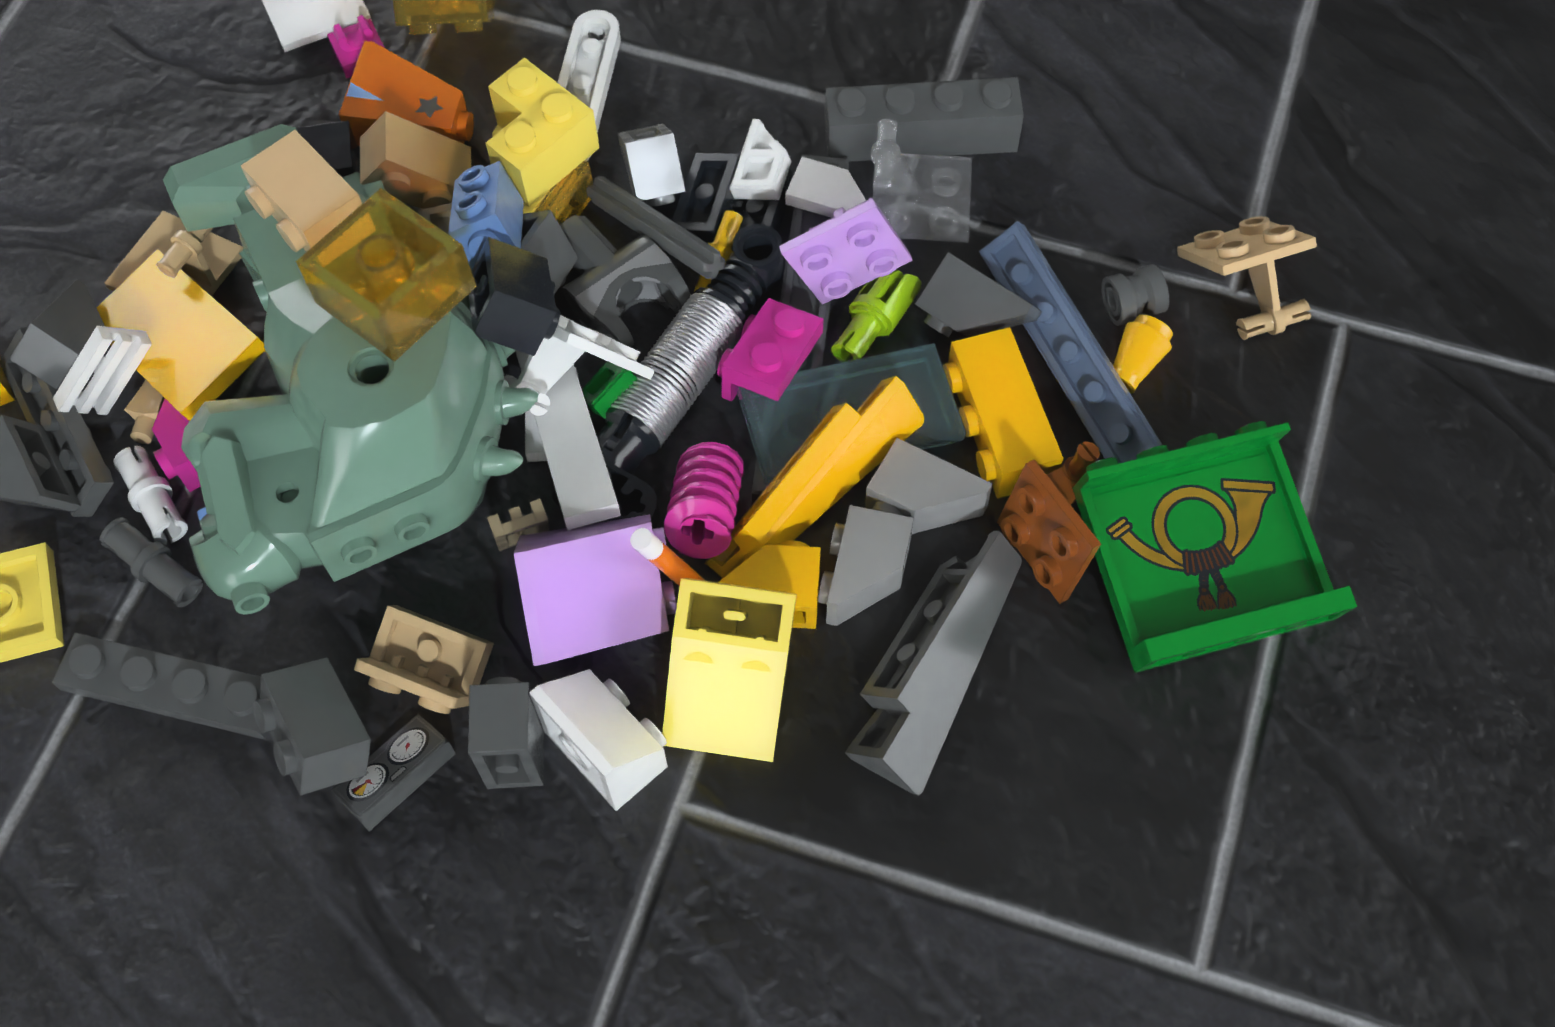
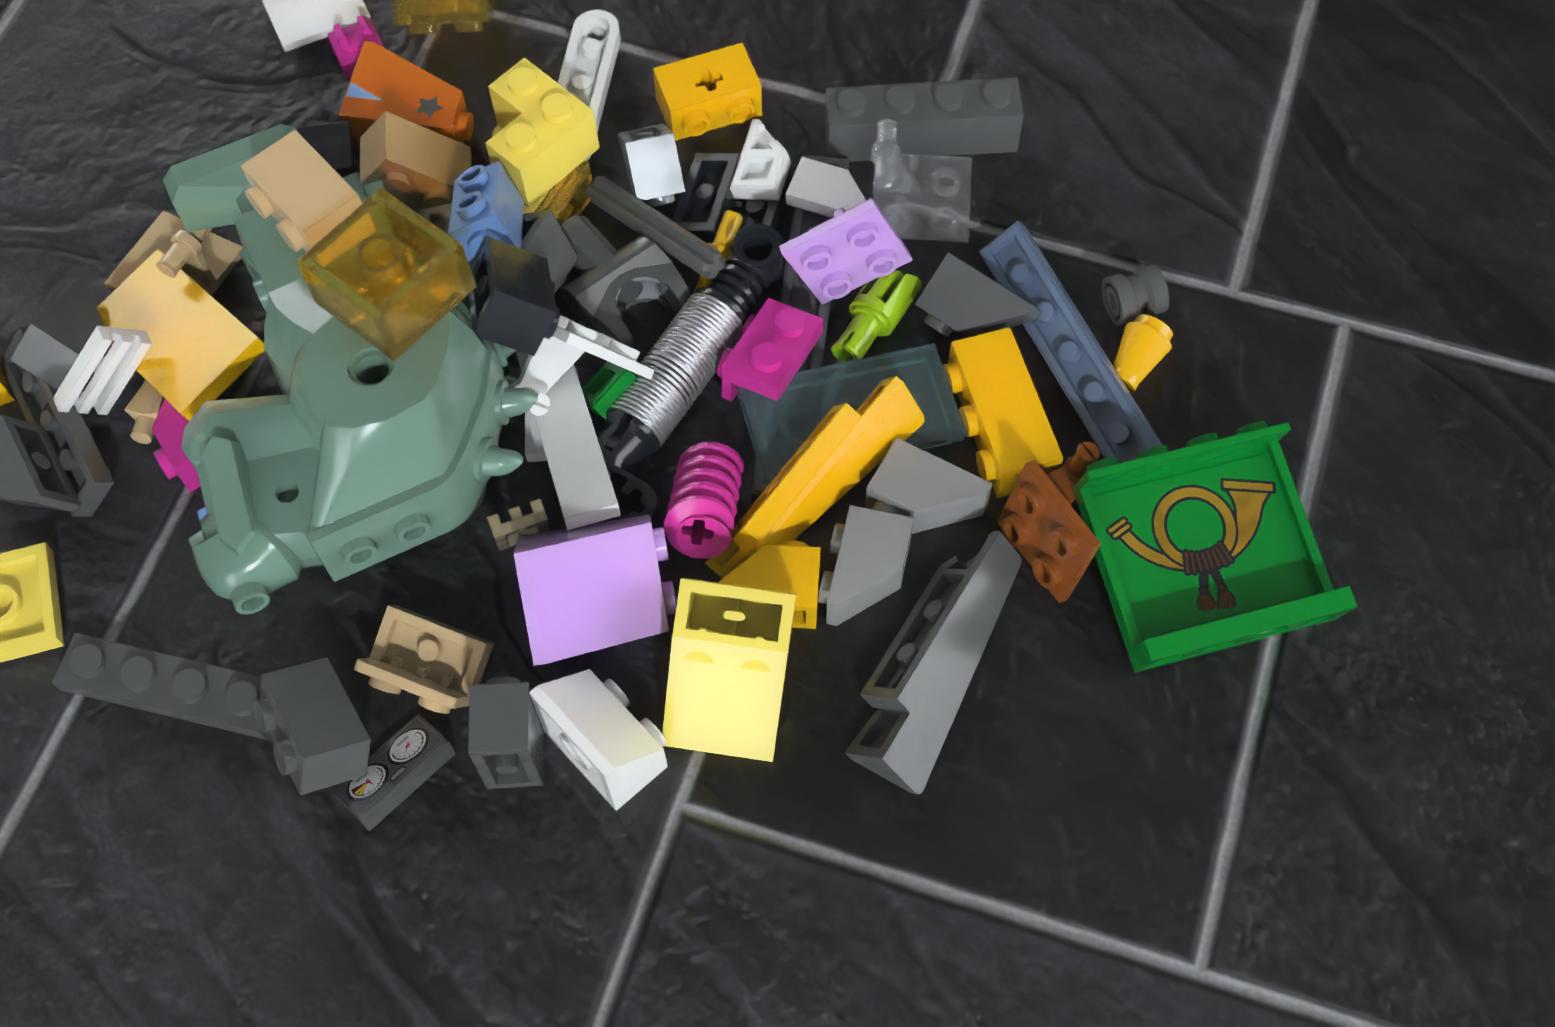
dark grey pin [100,517,203,607] -> none
white pin [113,446,188,544] -> none
bar [630,528,706,587] -> none
tan plate [1177,216,1317,340] -> none
none -> yellow brick [653,43,762,141]

